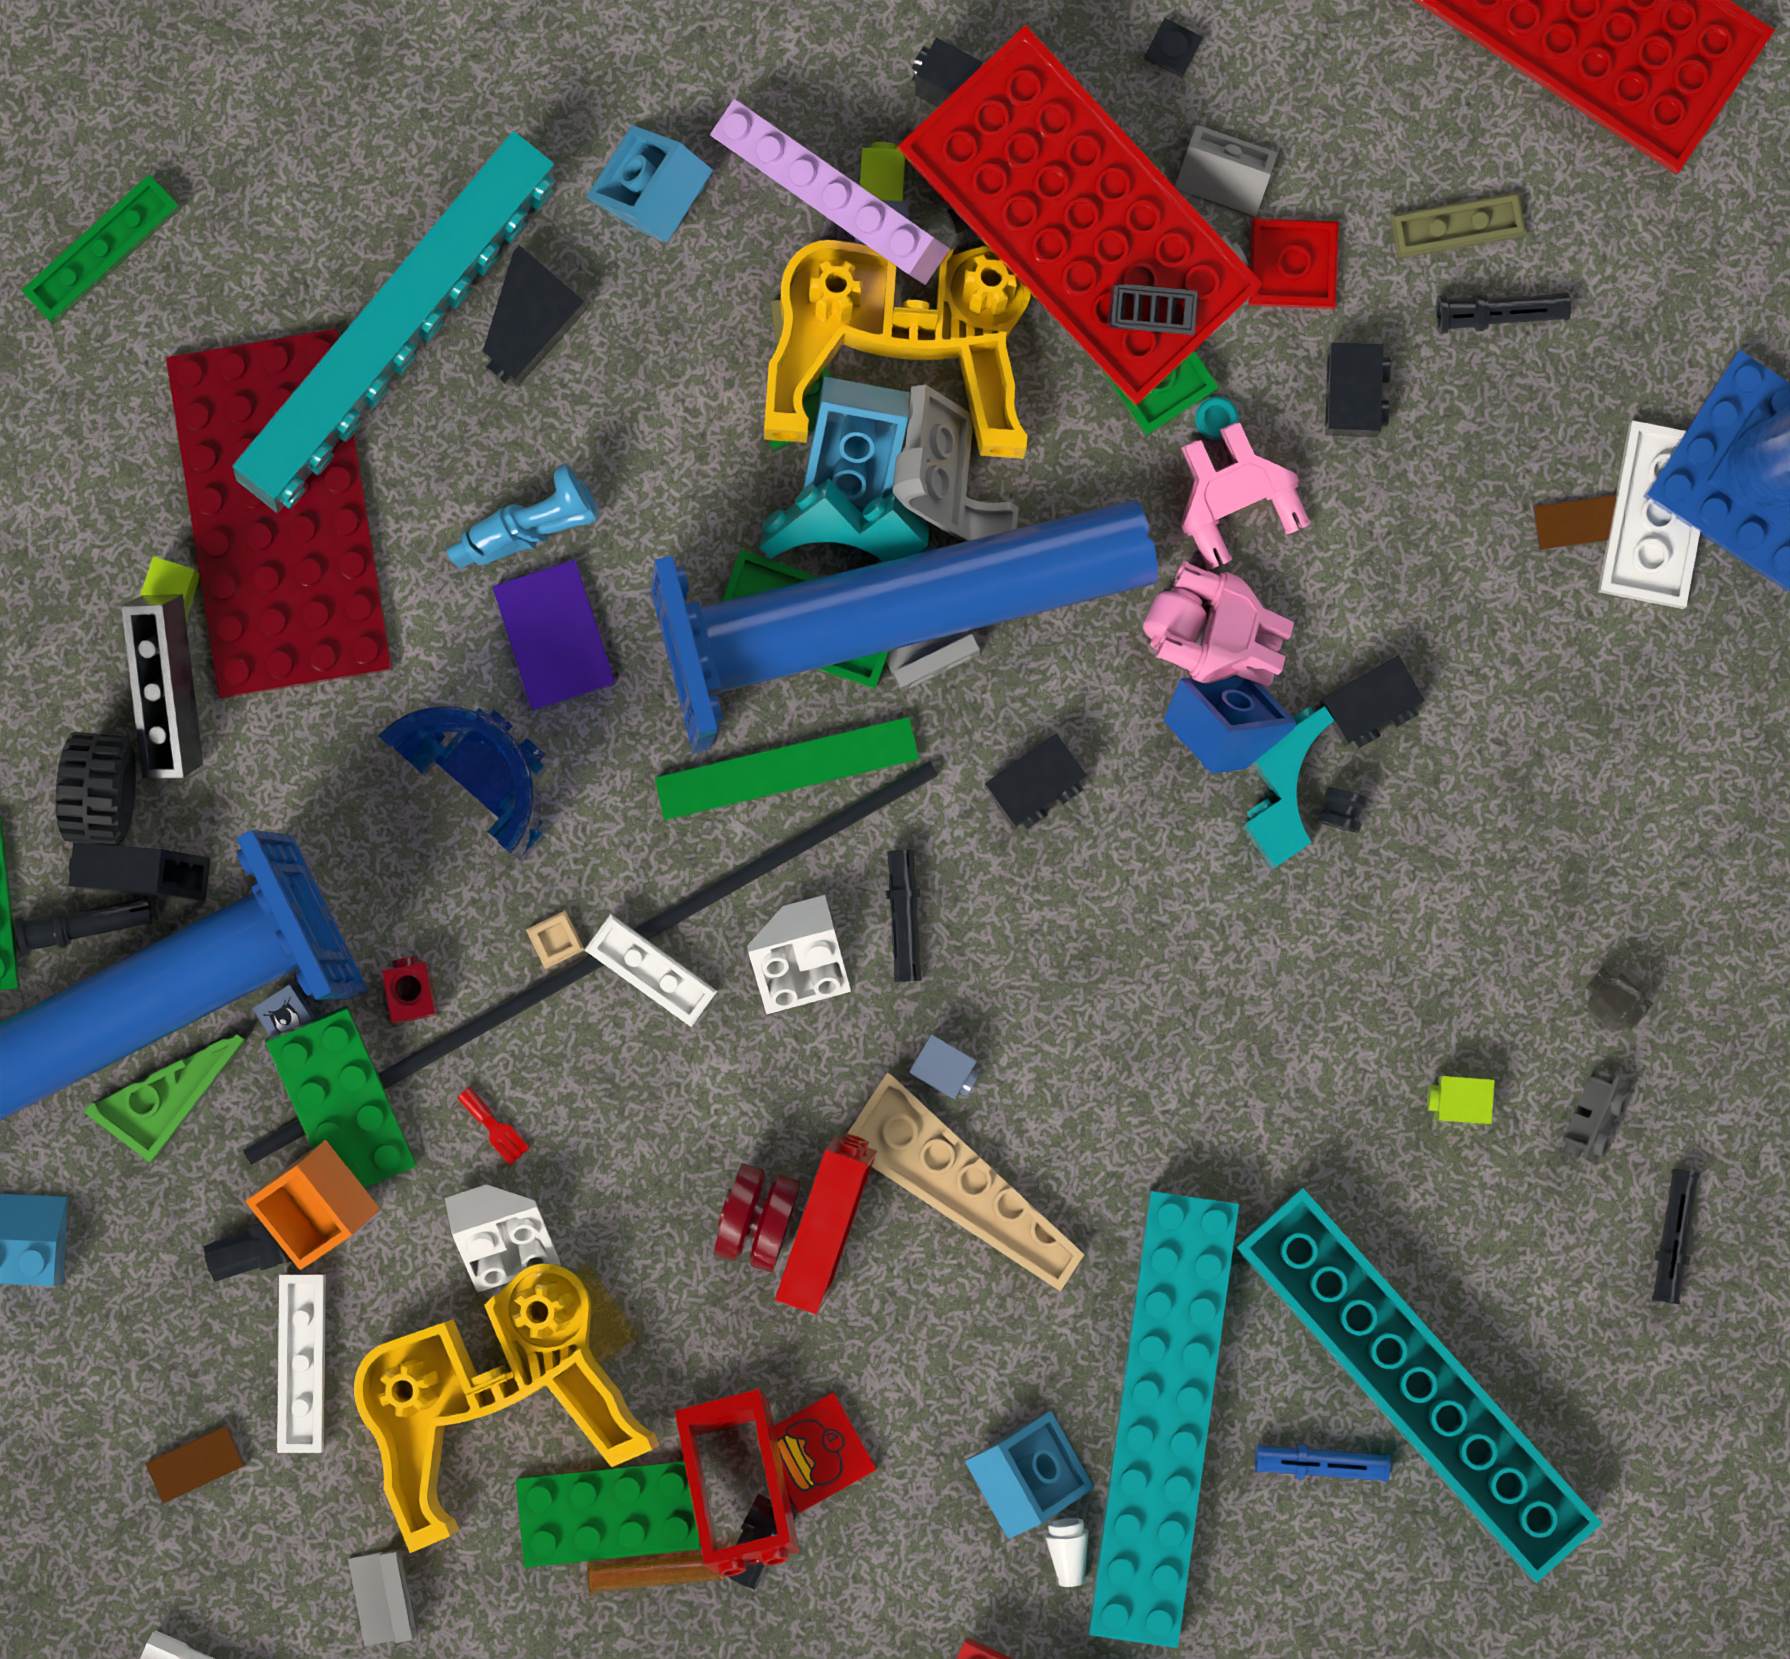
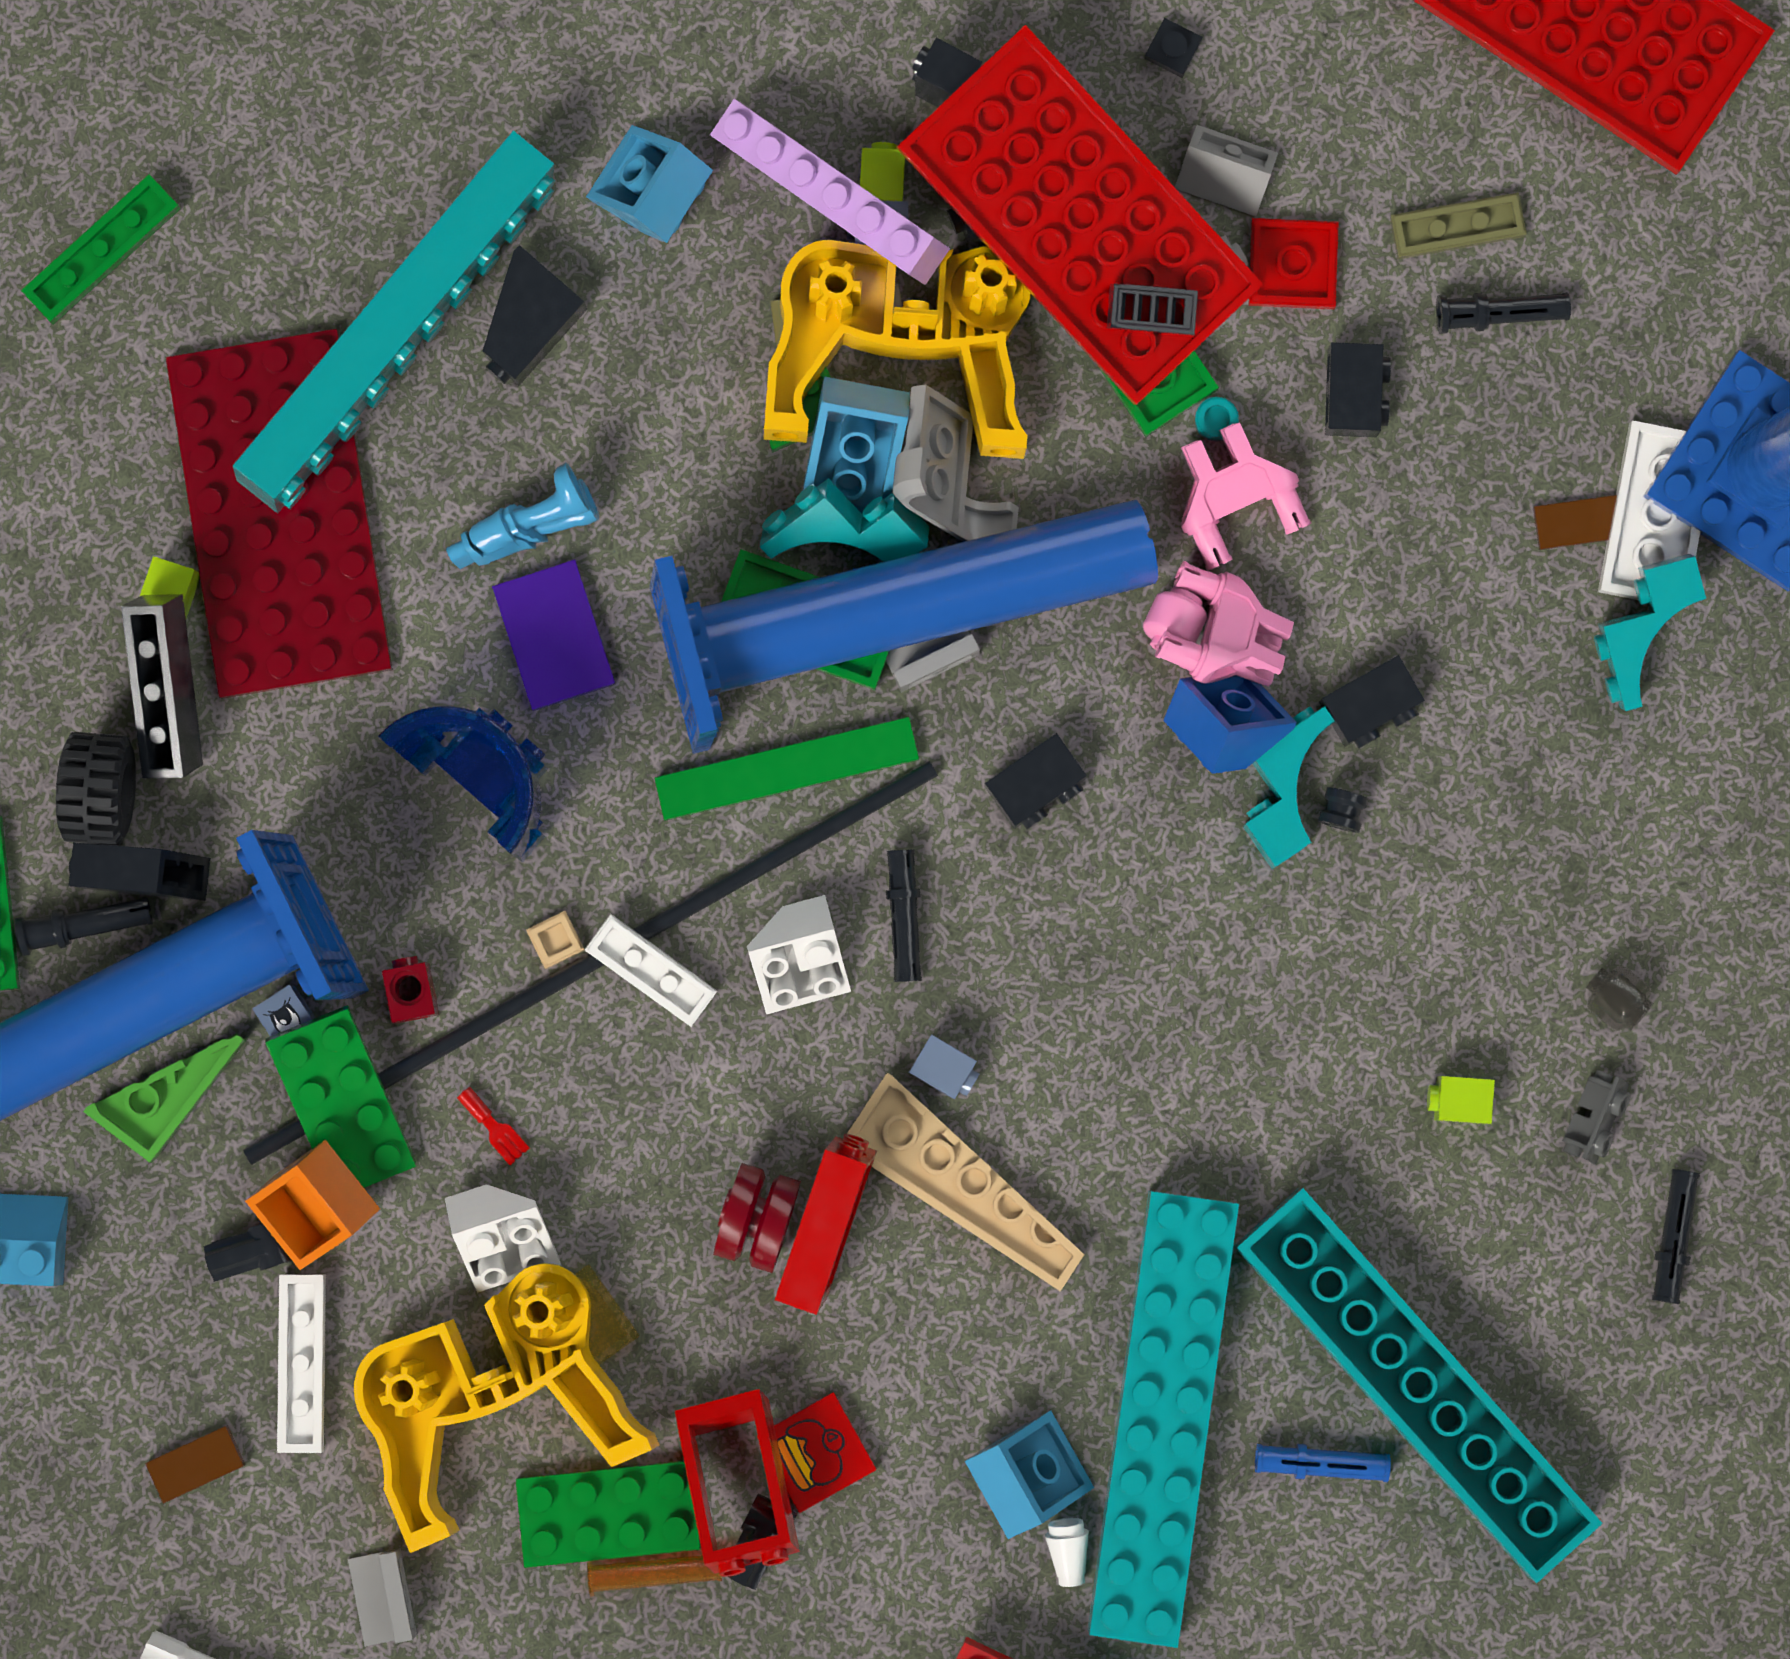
none -> teal arch [1594,554,1706,711]

